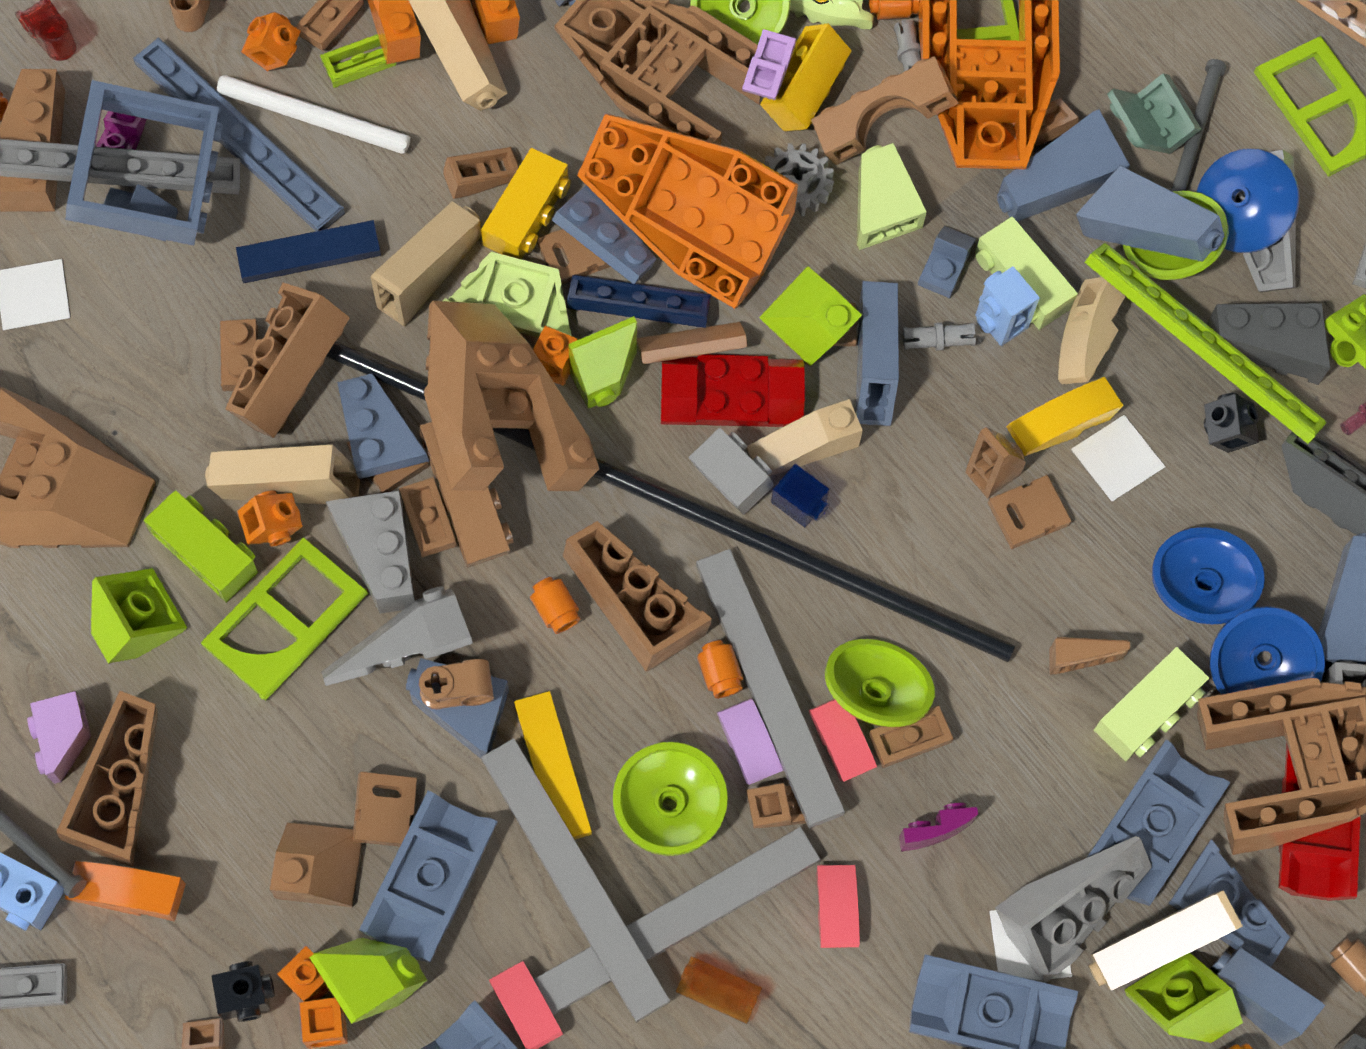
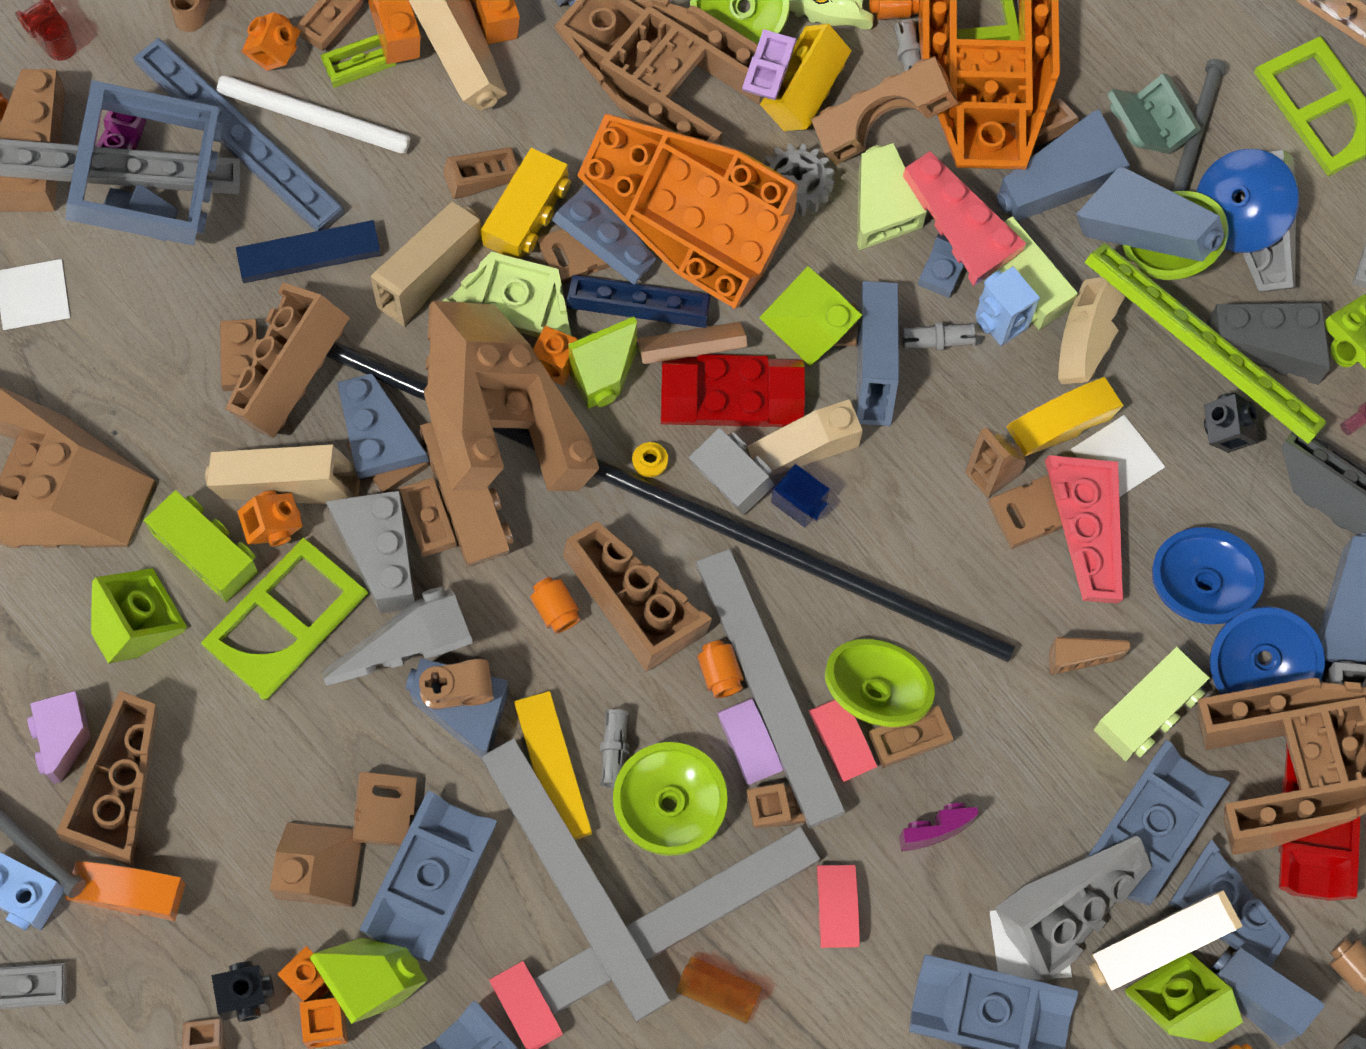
none -> light grey pin [600,709,630,788]
none -> yellow plate [632,442,668,477]
none -> coral wing [903,151,1026,286]
none -> coral wing [1045,455,1123,604]

